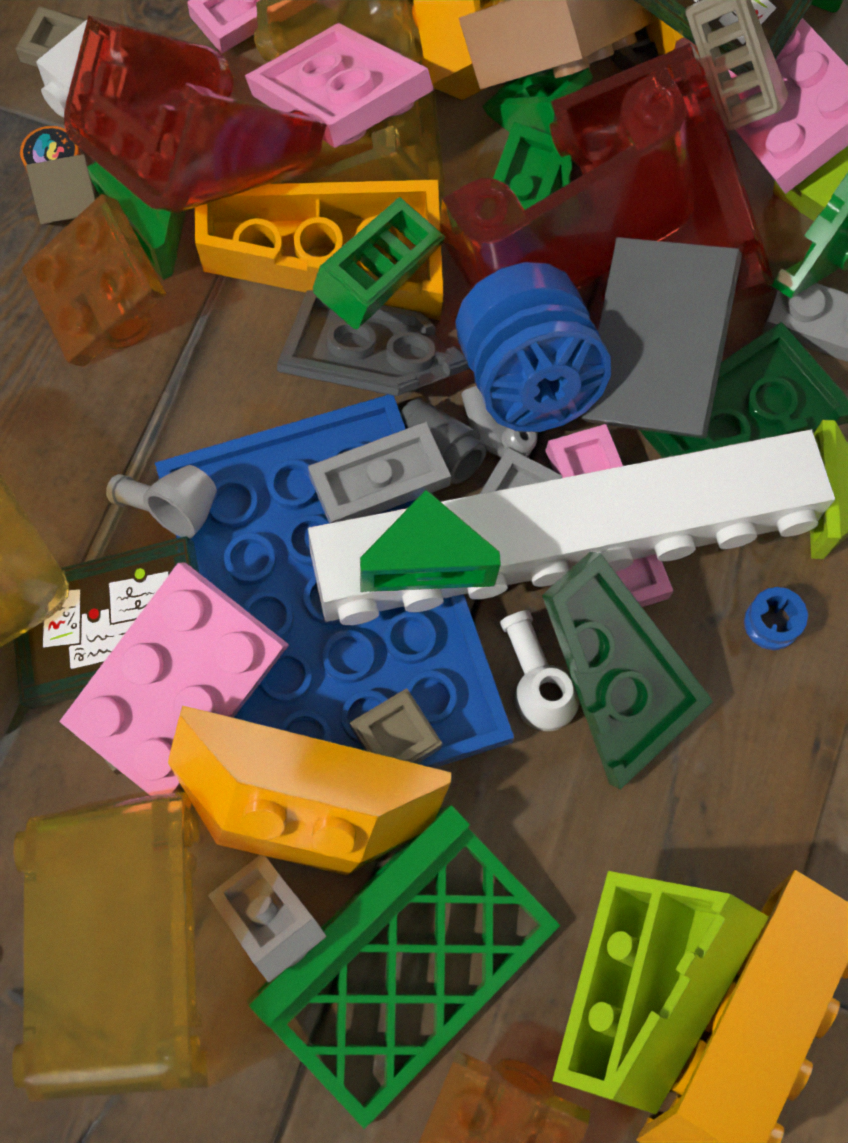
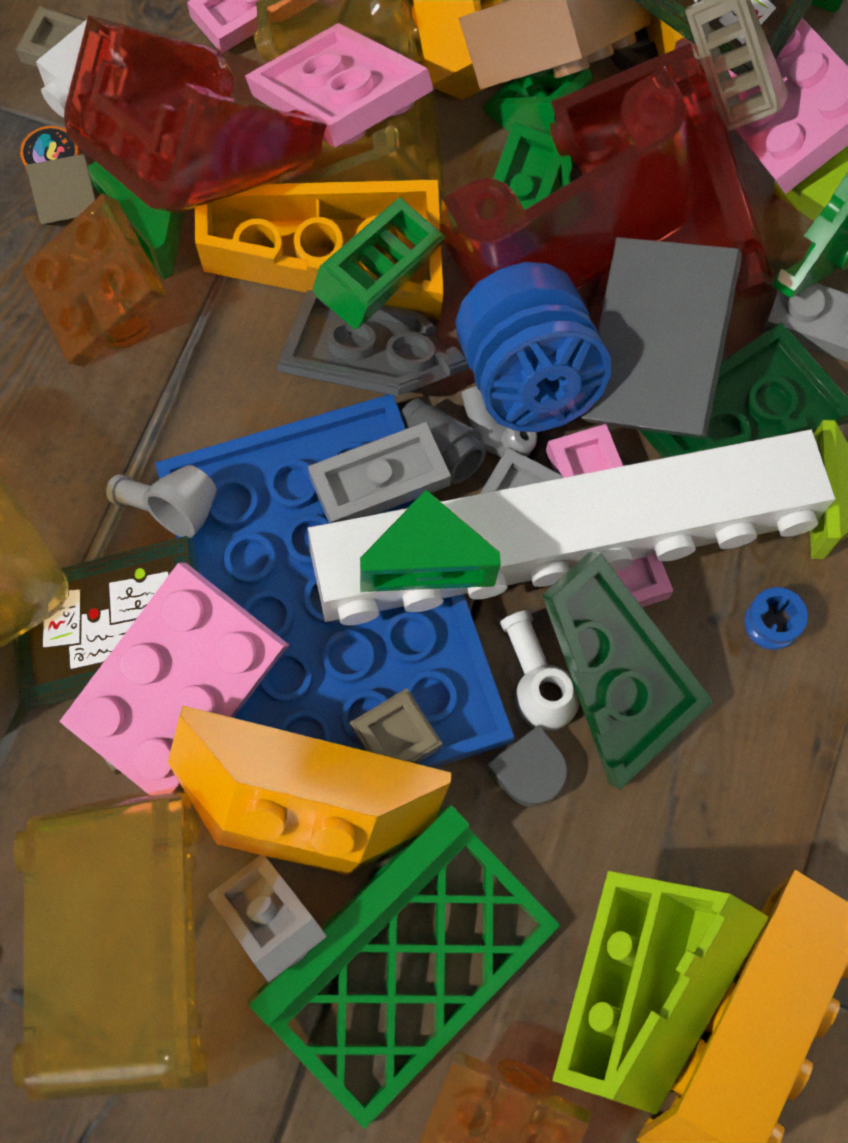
none -> dark grey tile [486,725,567,807]

